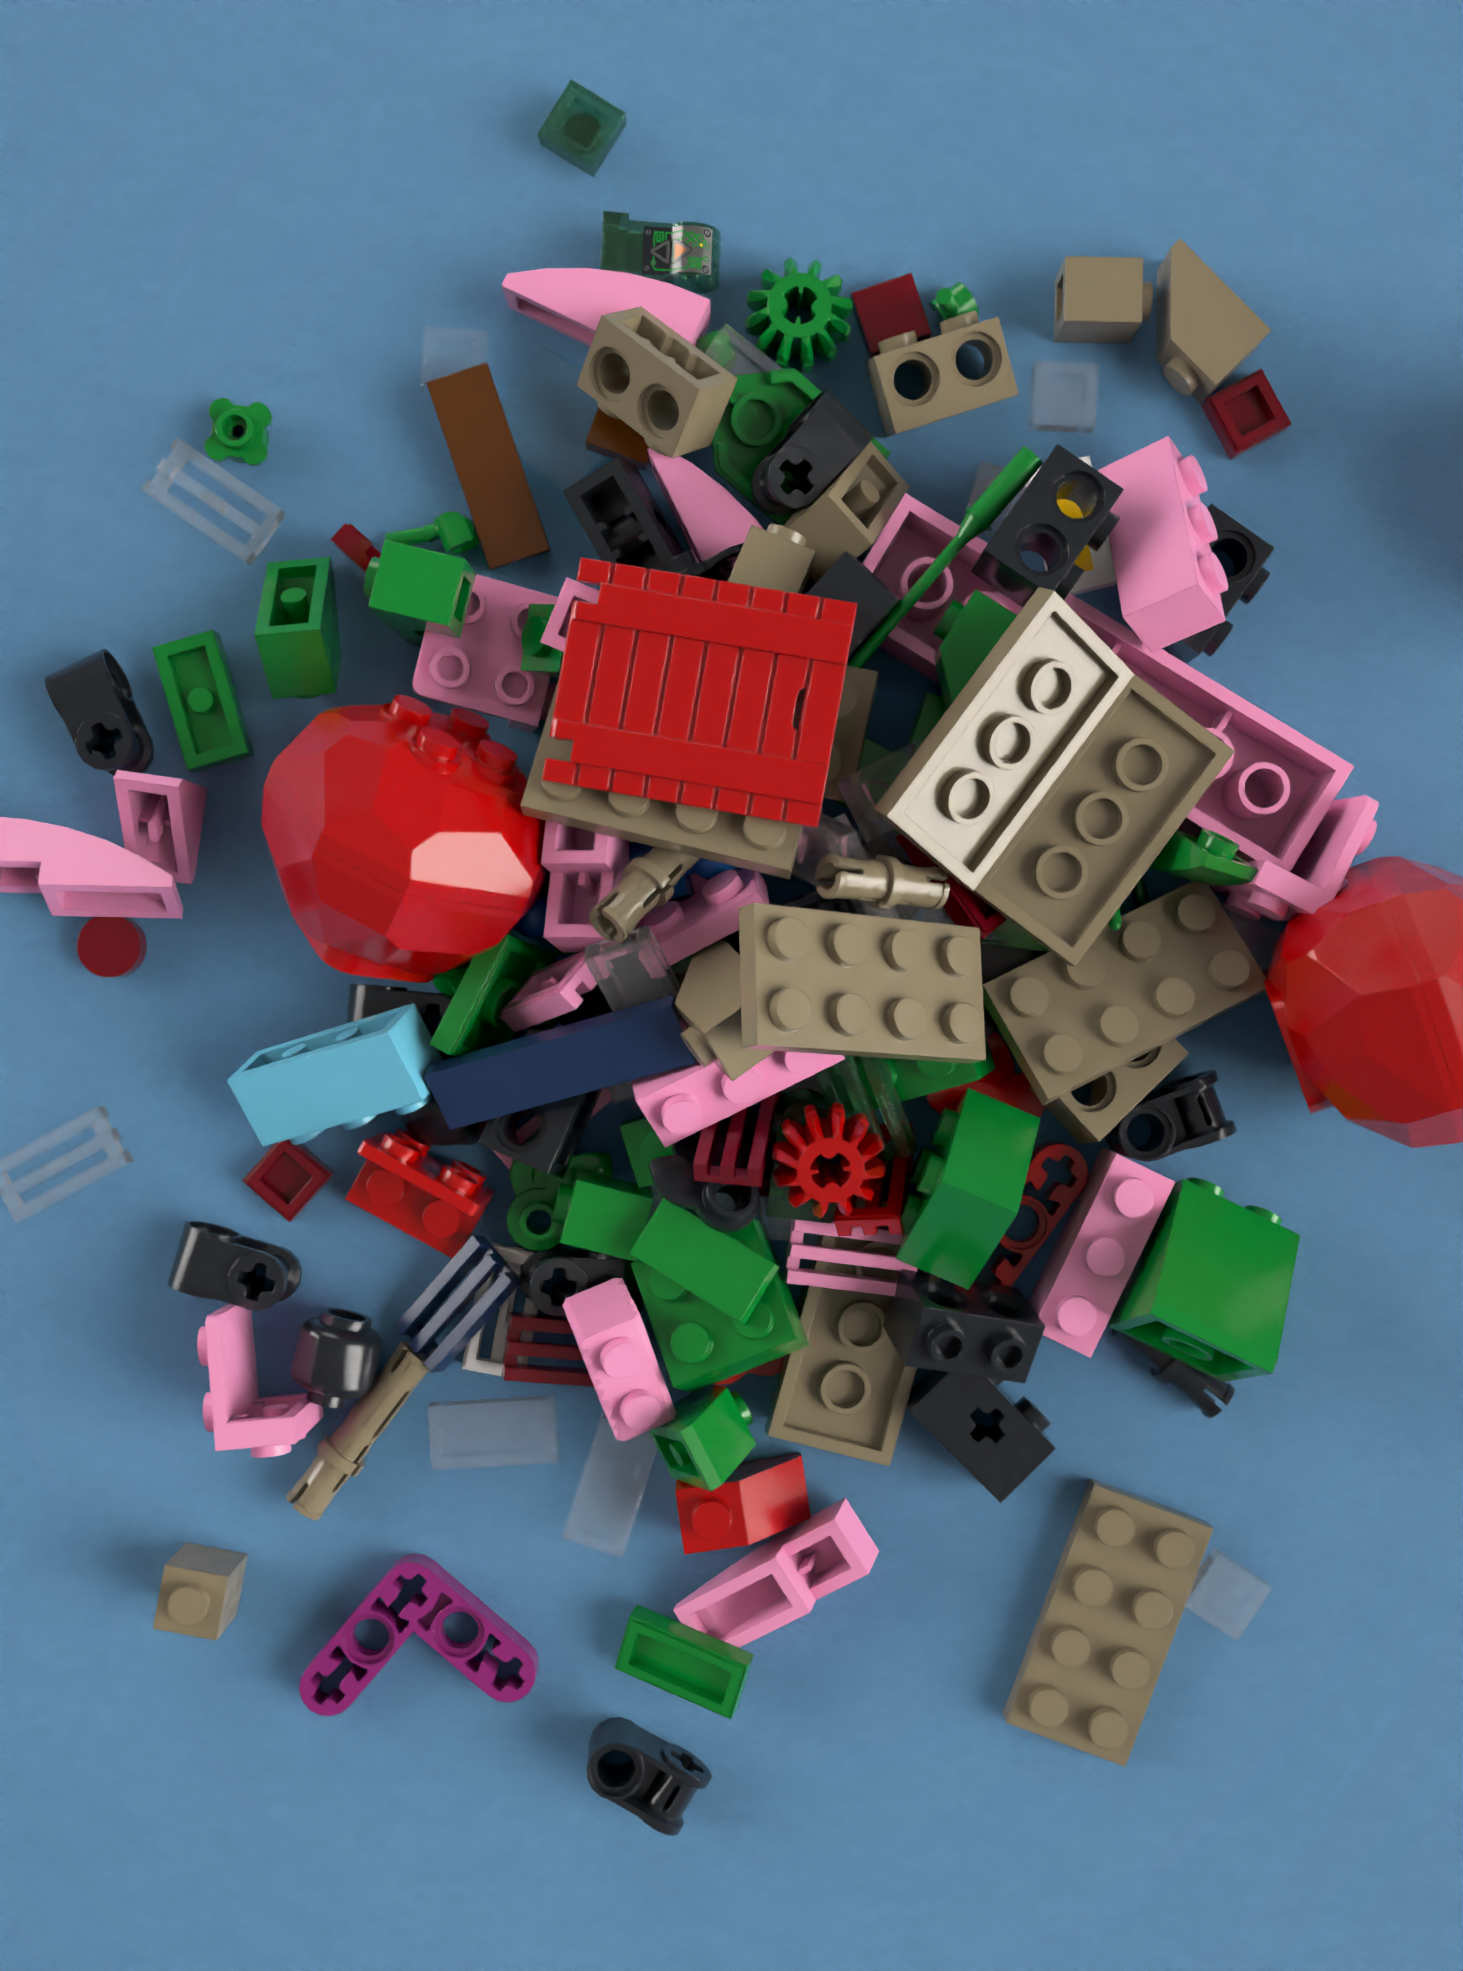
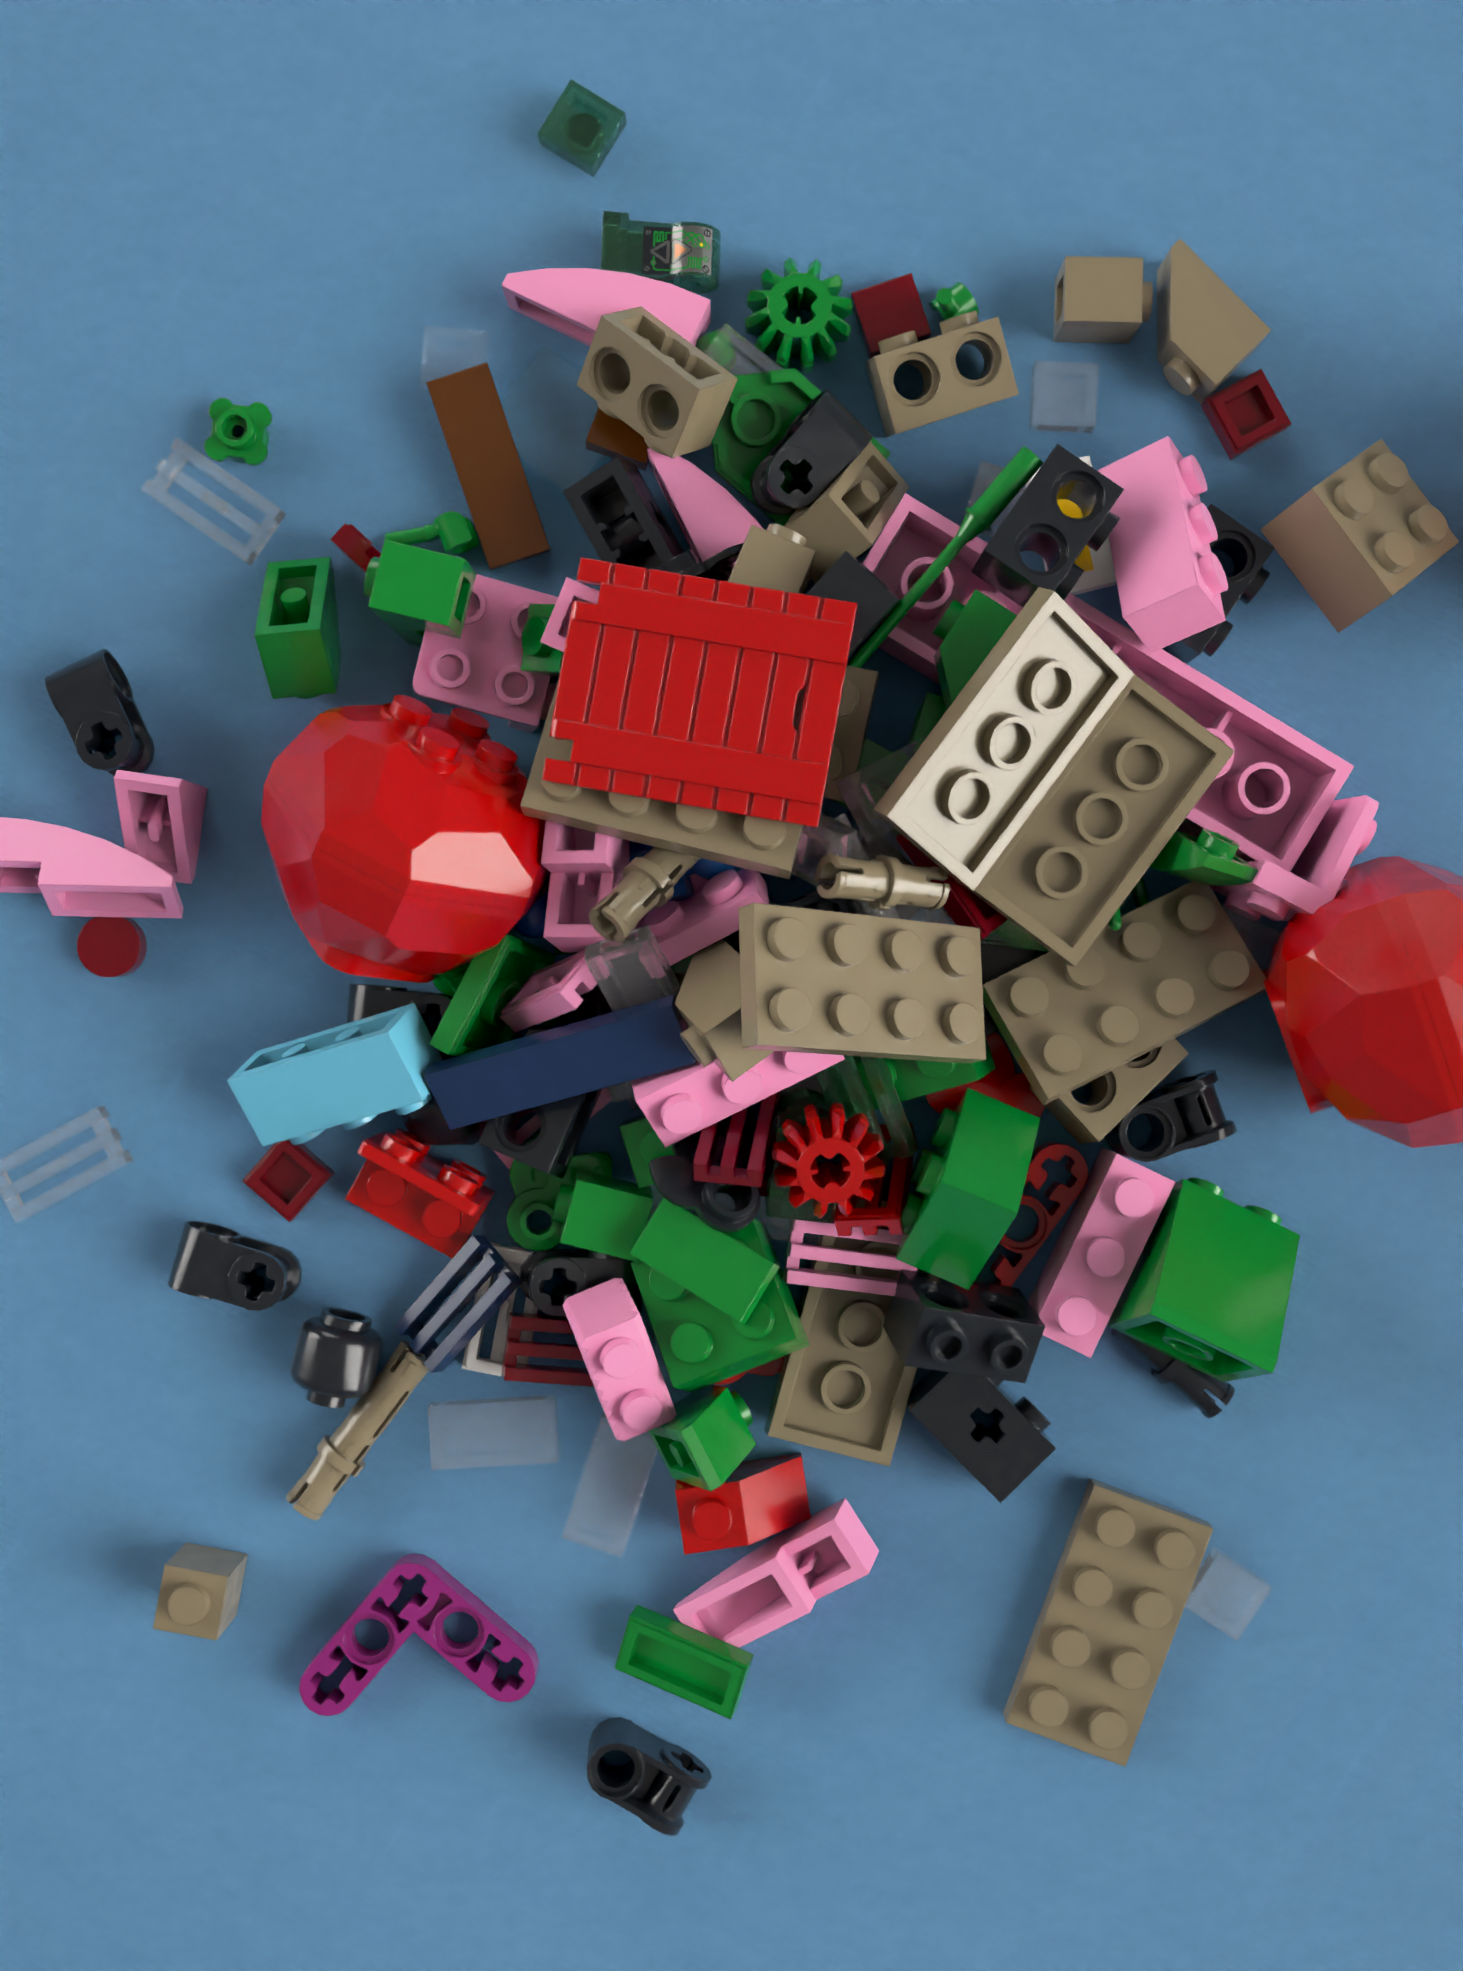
green plate [152,630,255,773] -> none
bright pink bracket [197,1304,324,1458] -> none
none -> dark tan brick [1260,438,1459,633]

